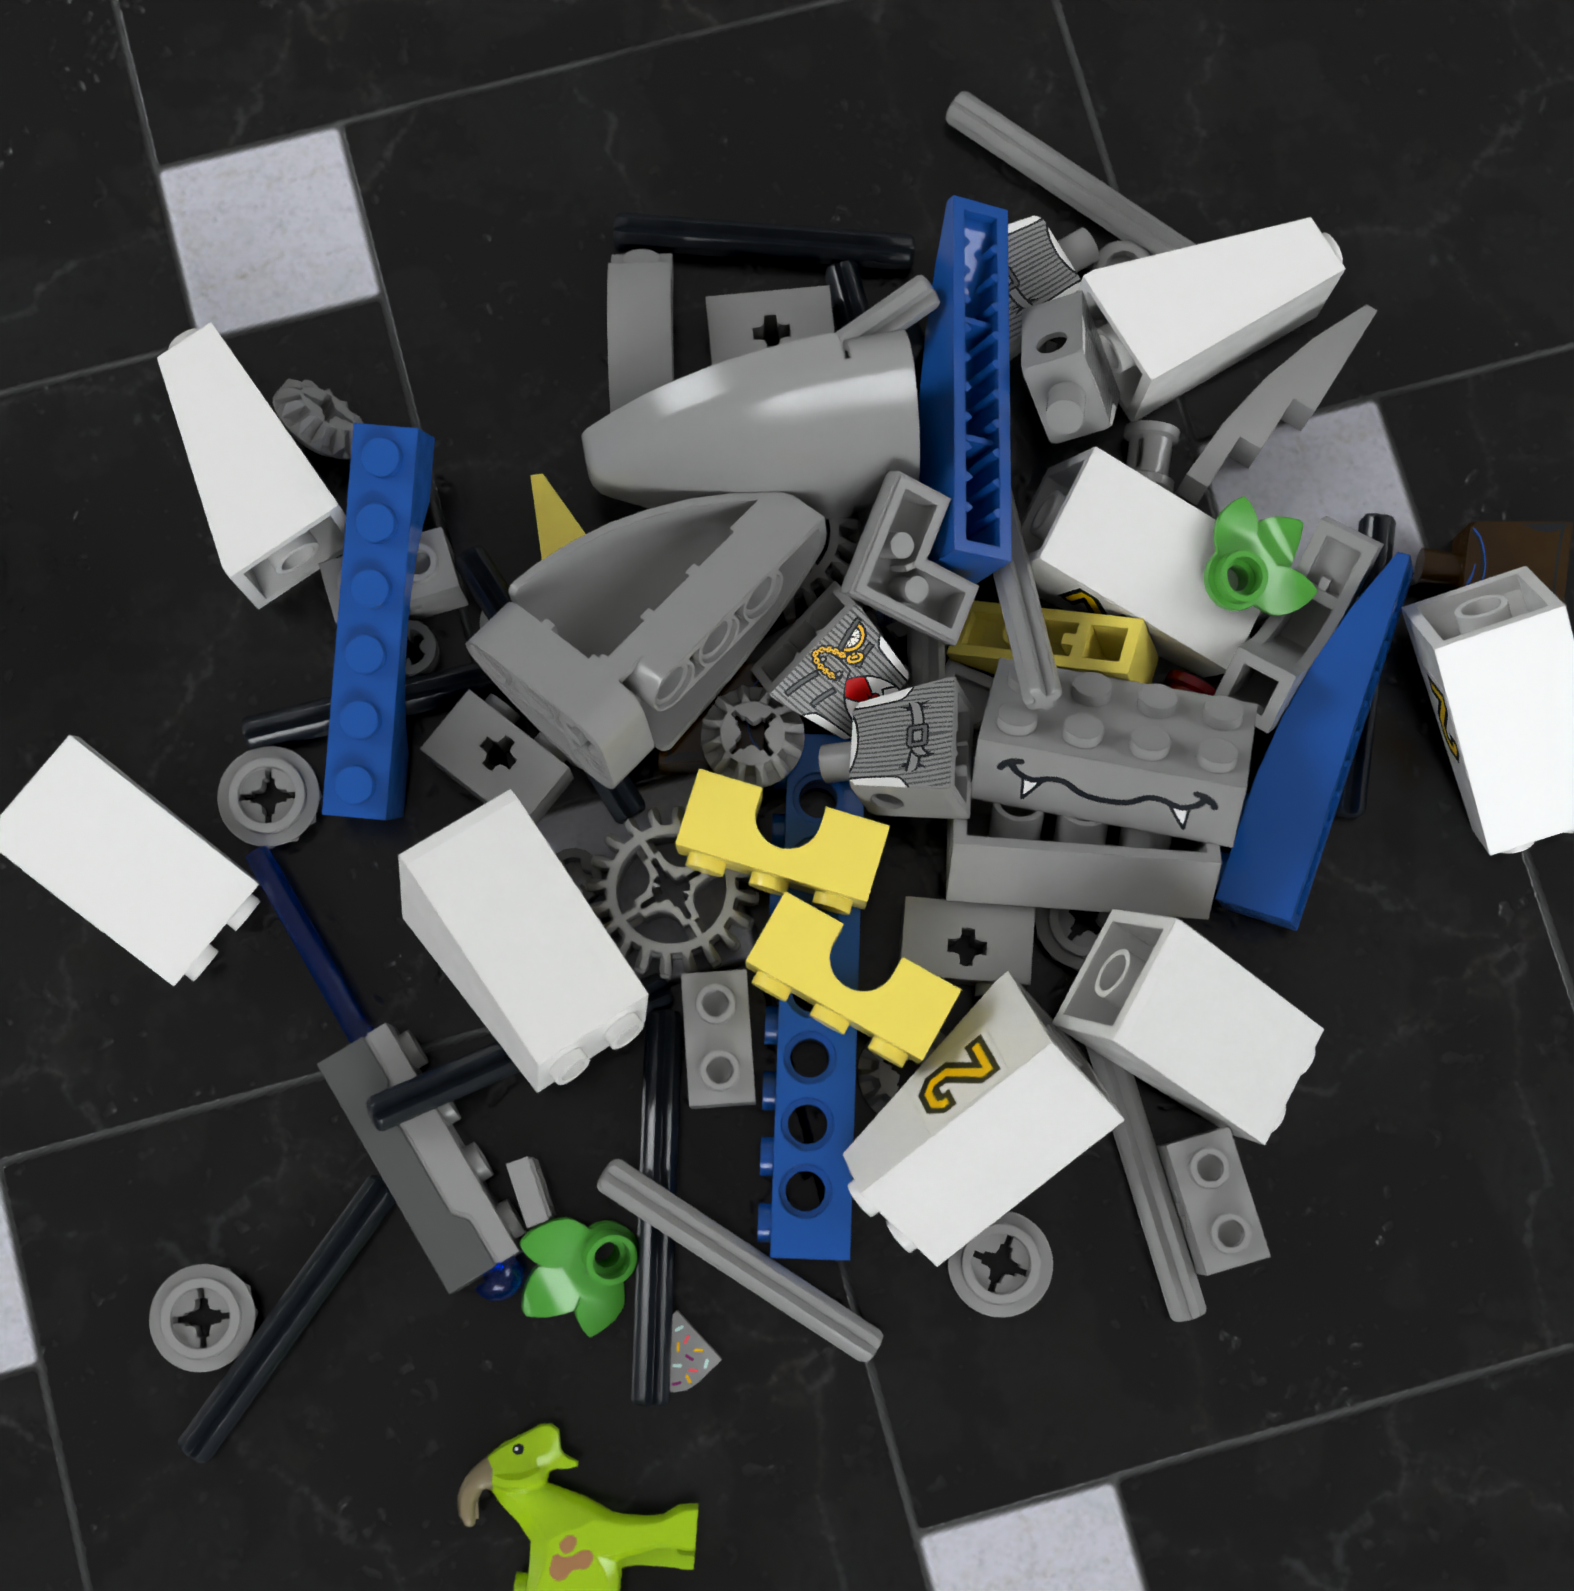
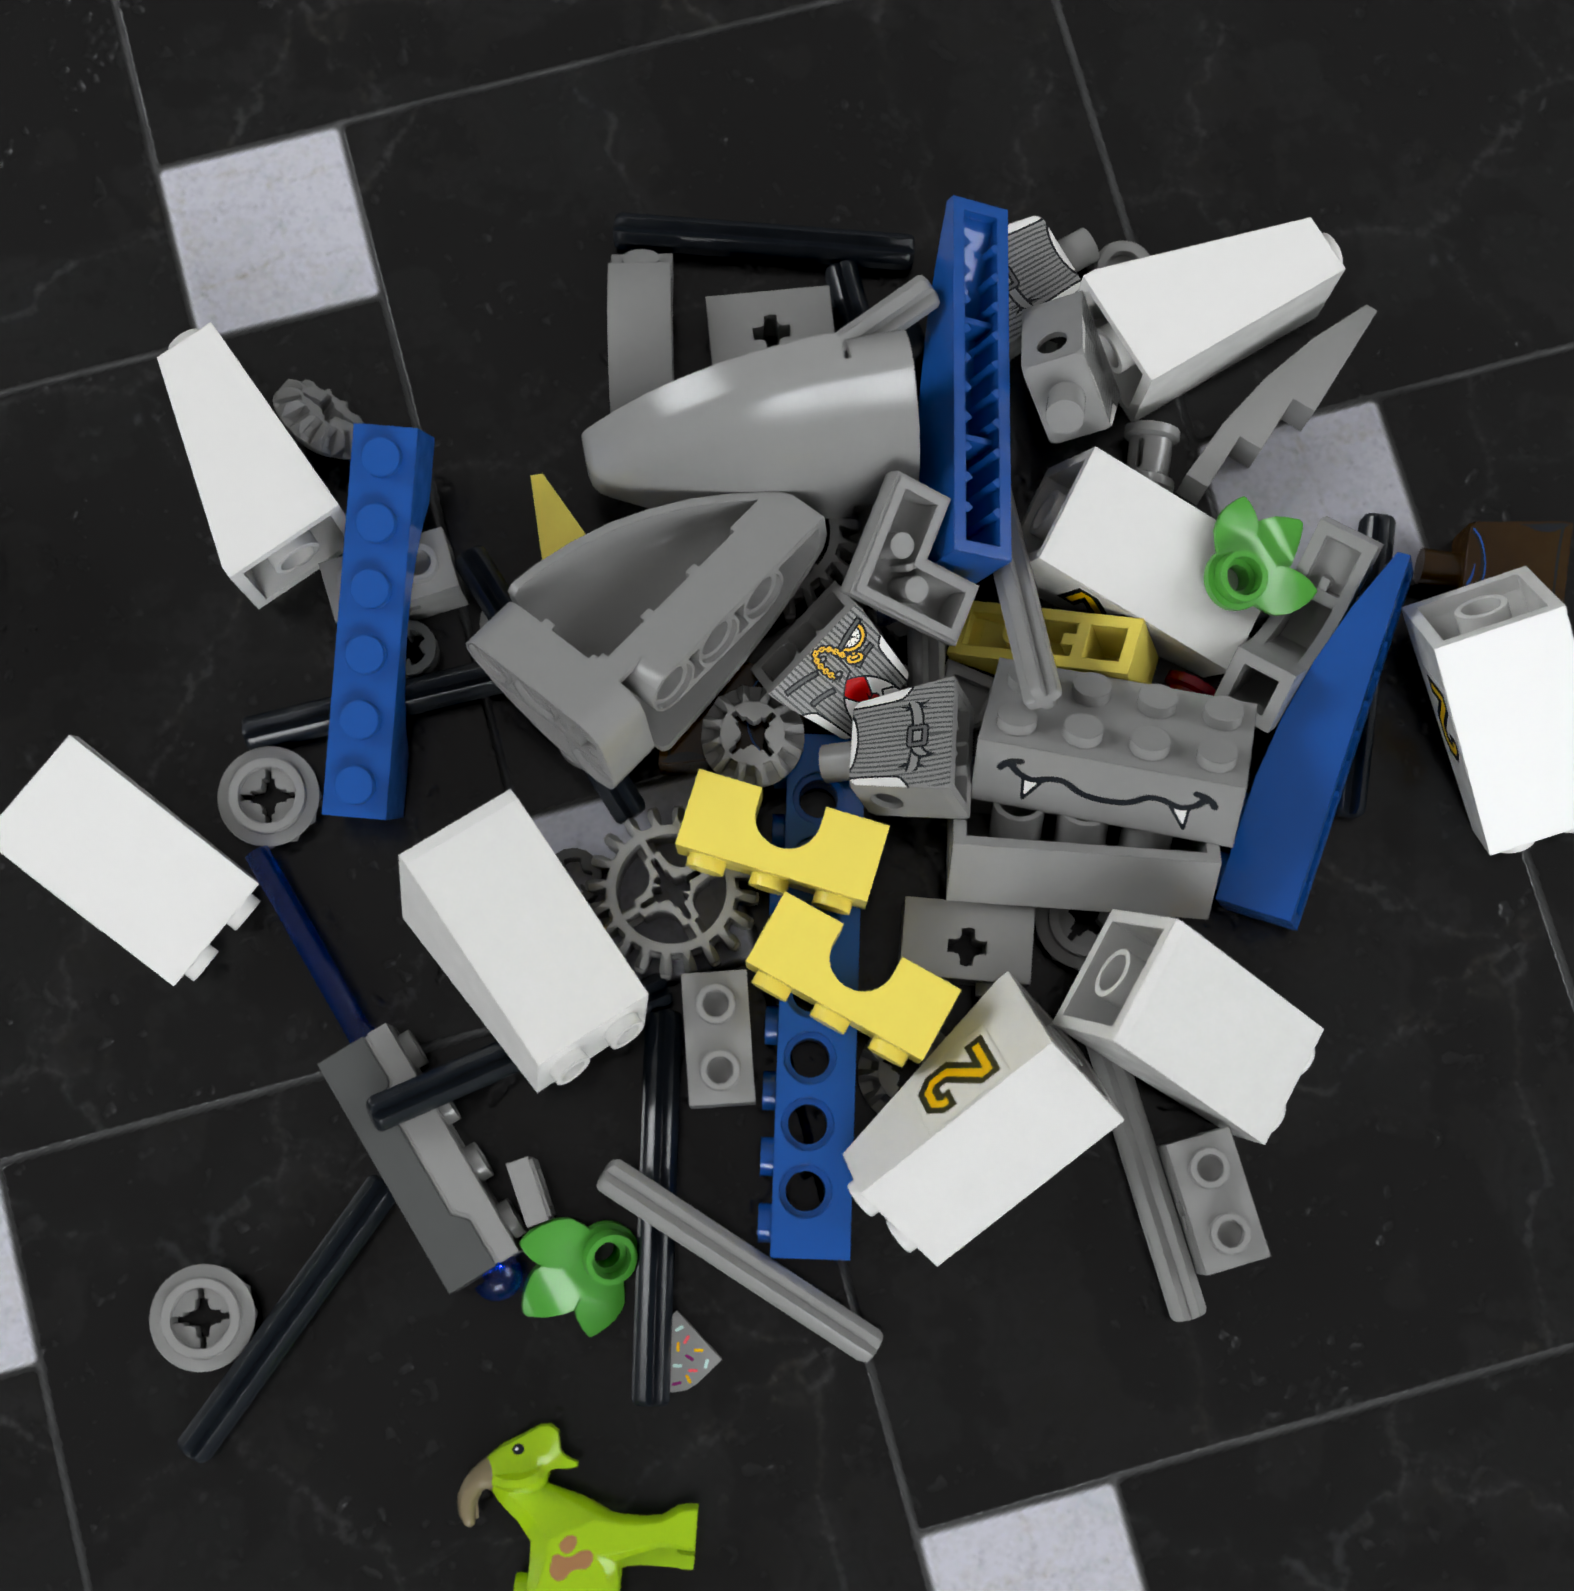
light grey brick [420,690,574,825] -> none
light grey axle [946,91,1196,256] -> none
light grey gear [948,1211,1053,1317] -> none

